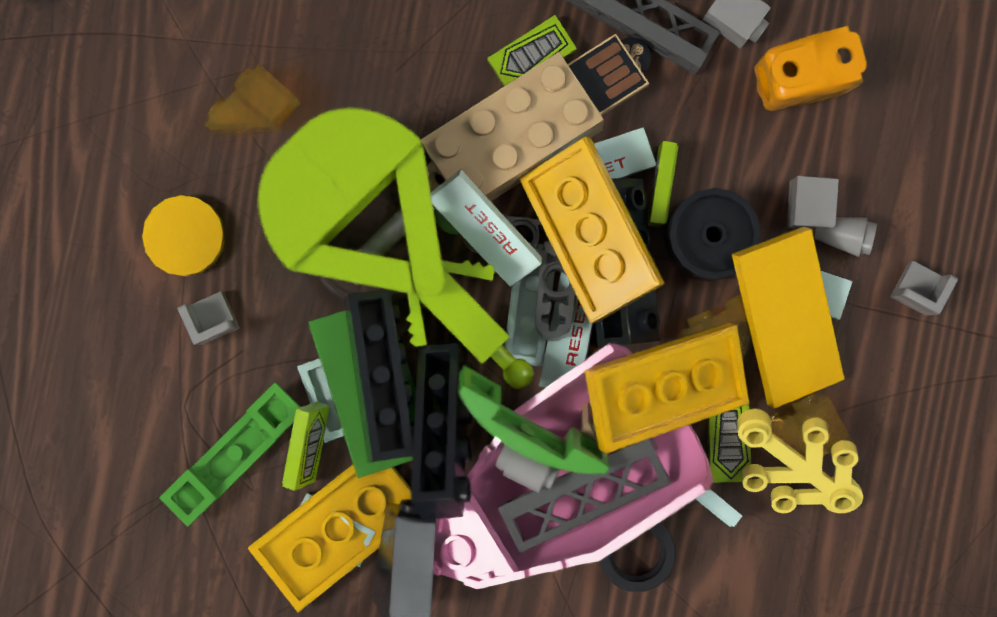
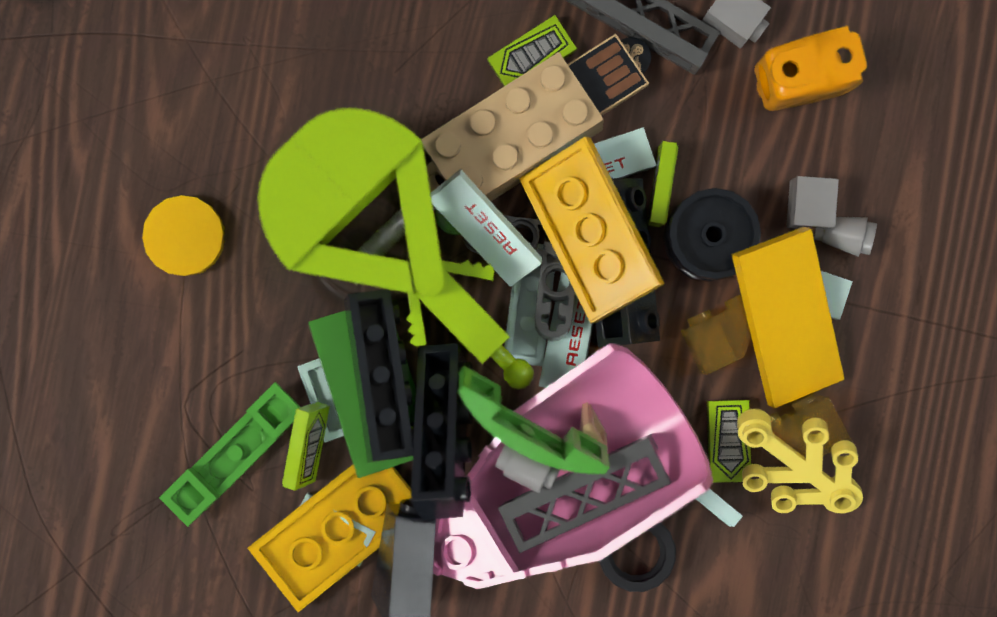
light grey panel [177,291,240,345] -> none
clear yellow slope [204,64,301,136] -> none
yellow tile [584,323,749,453] -> none
light grey panel [890,261,958,316] -> none

